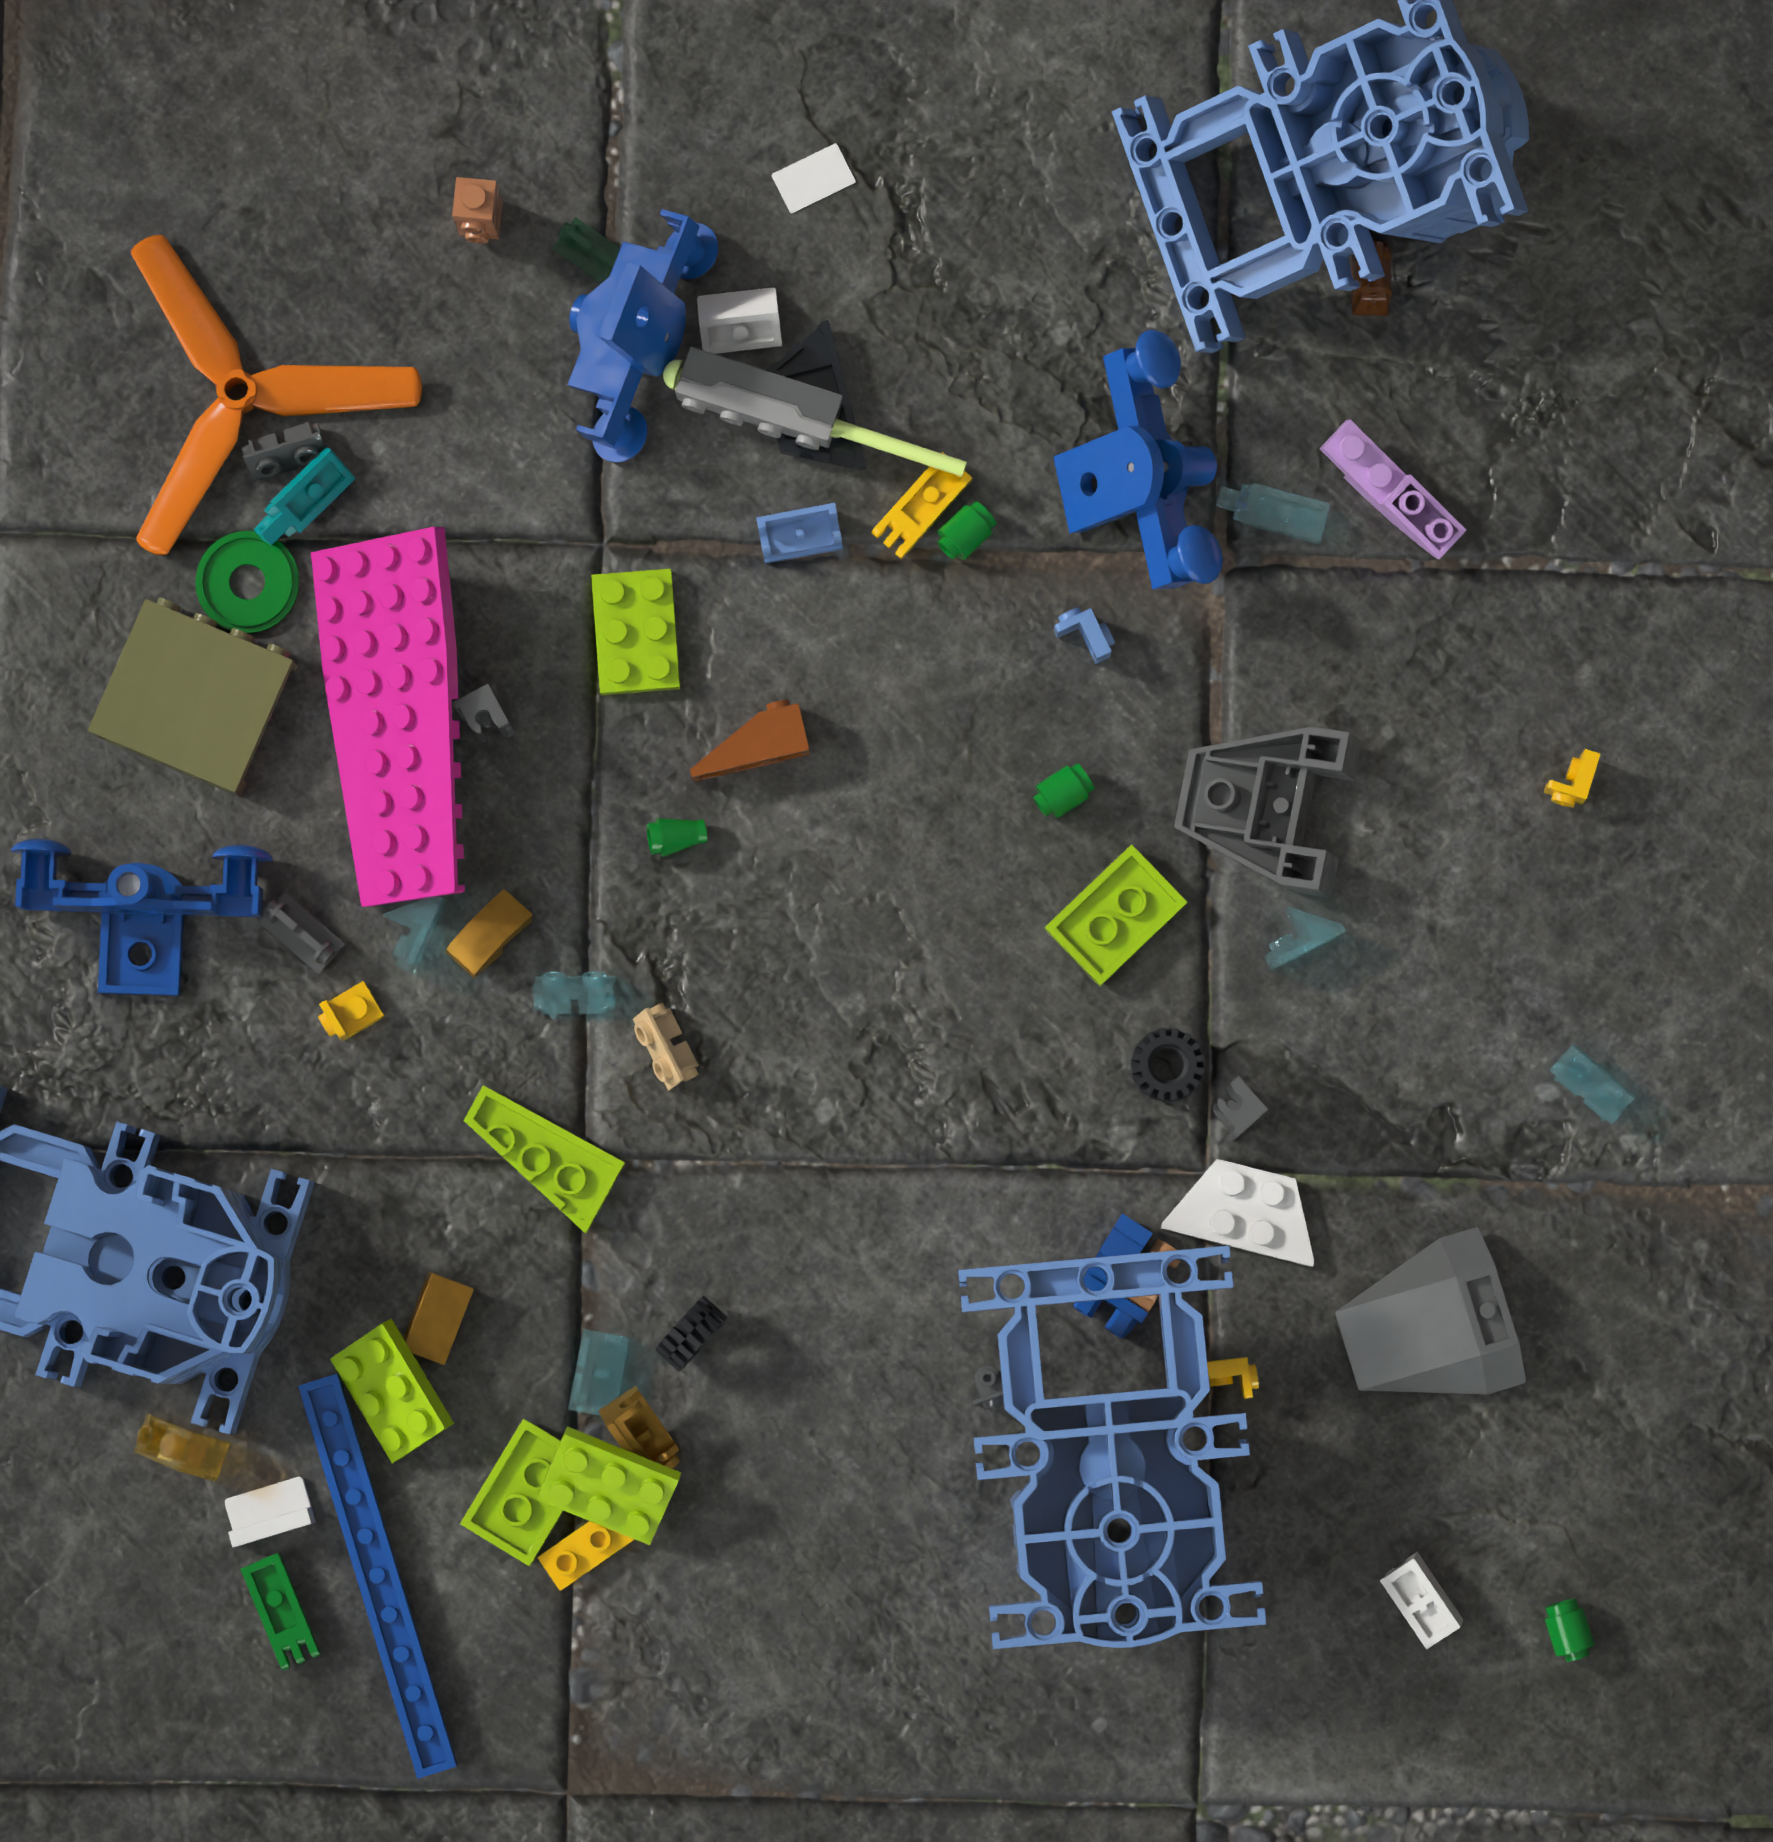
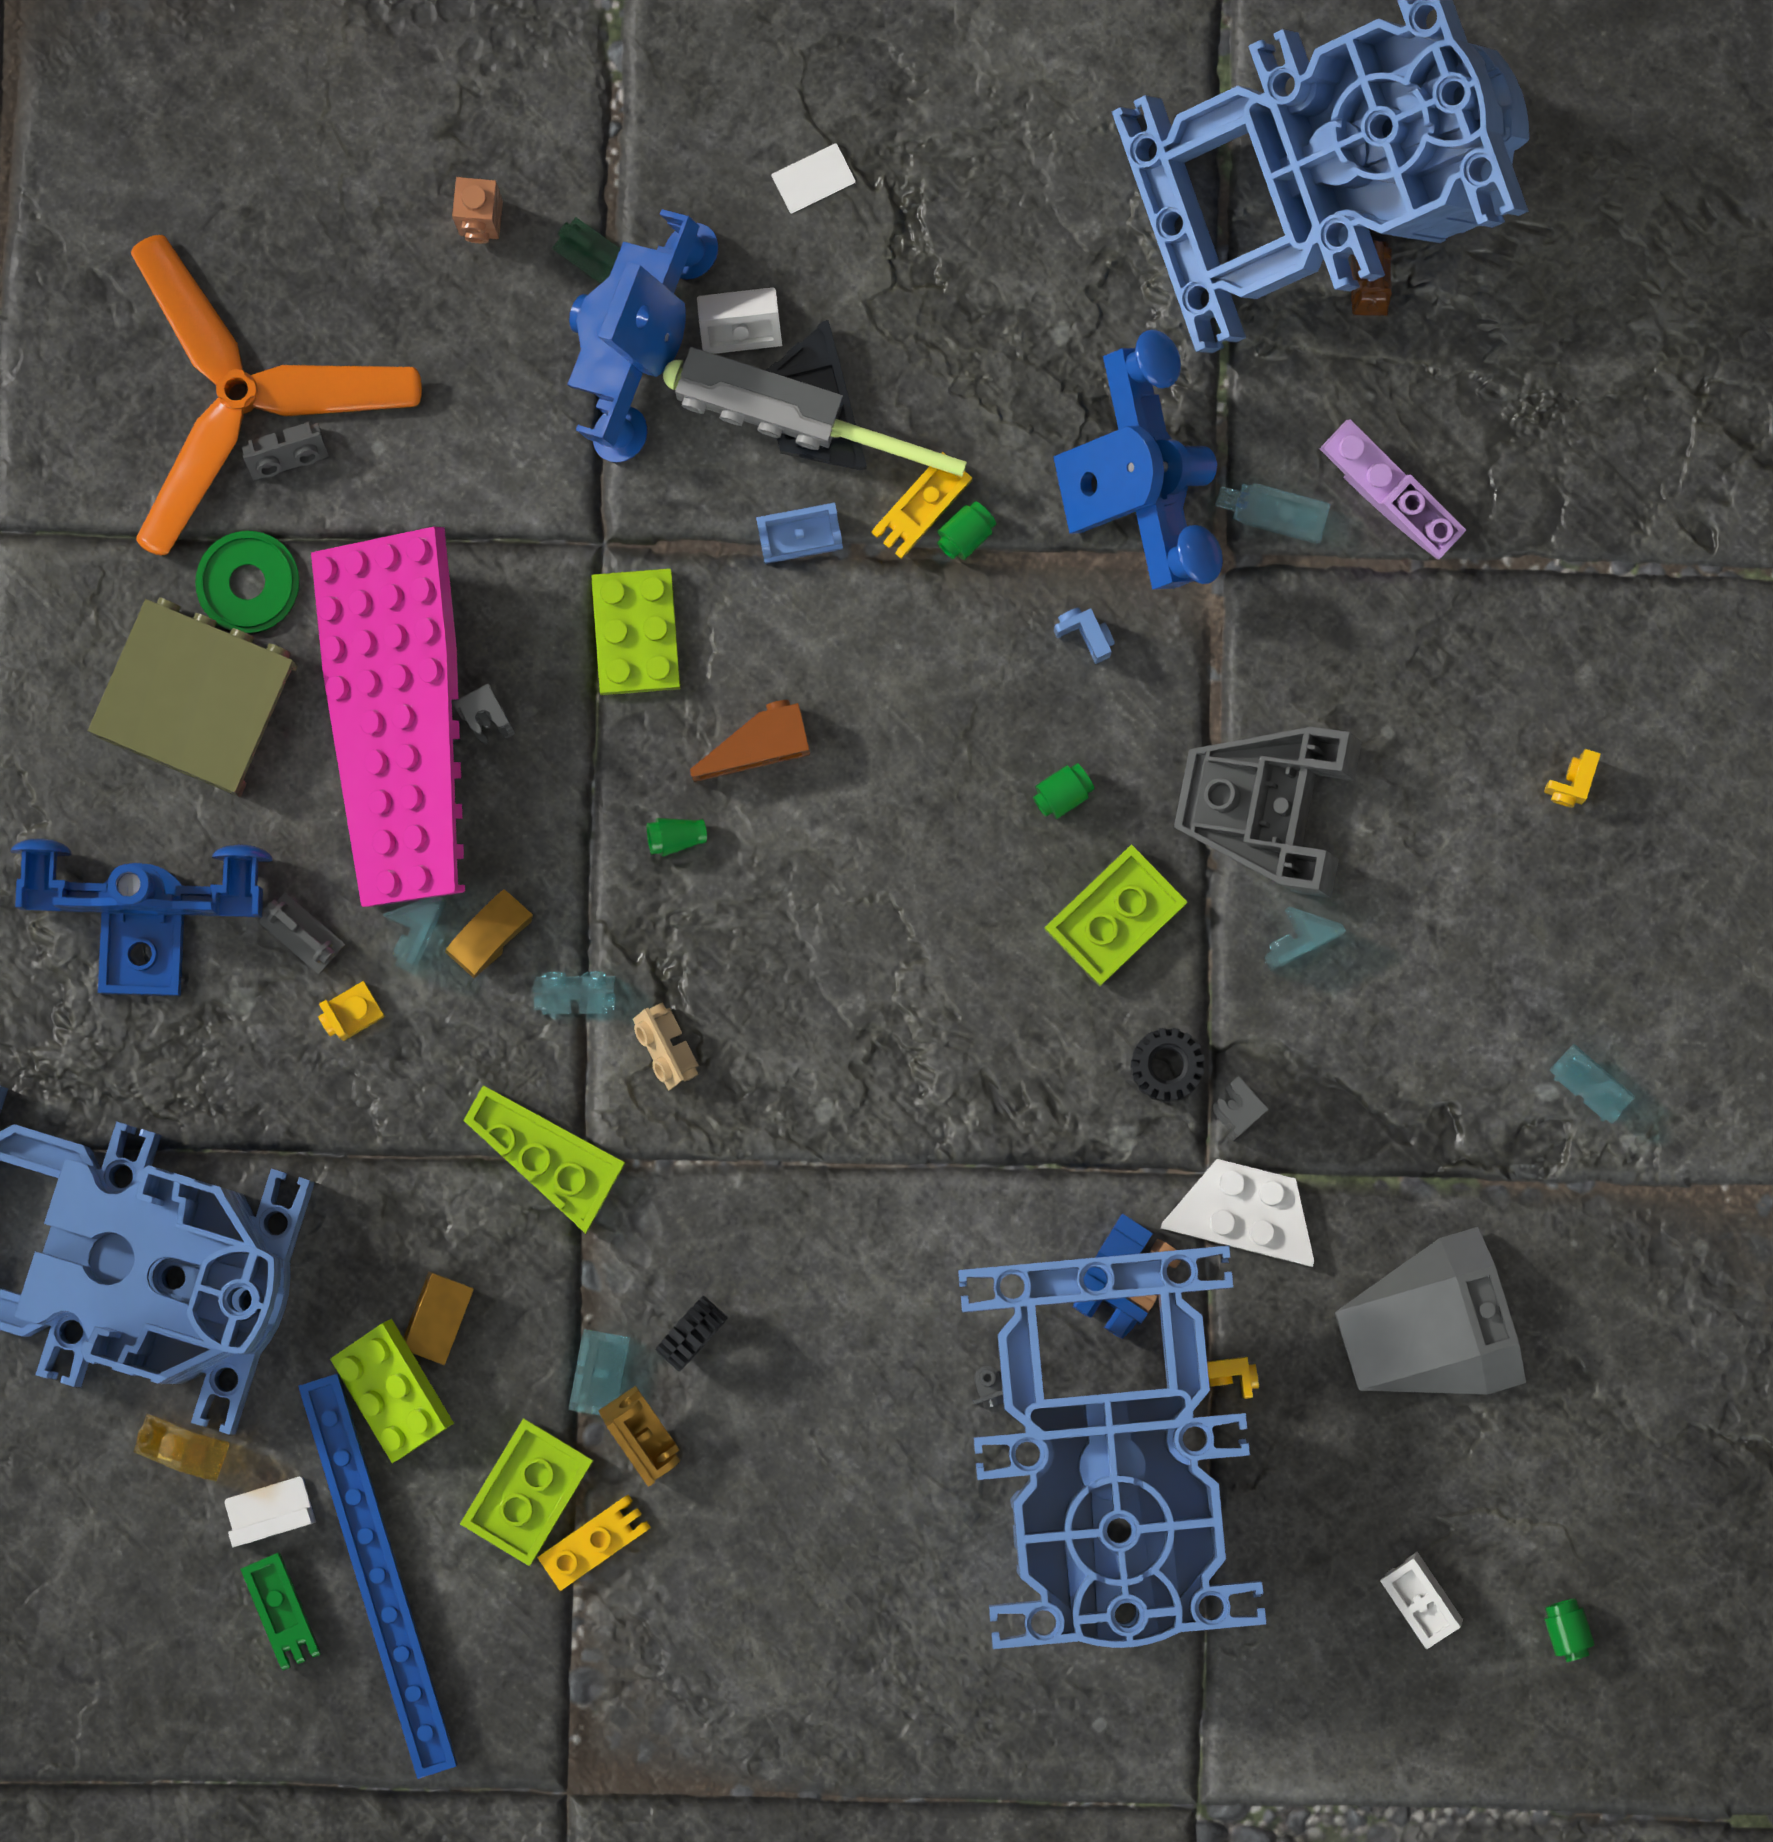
teal hinge [253,447,356,545] -> none
lime plate [536,1426,681,1545] -> none

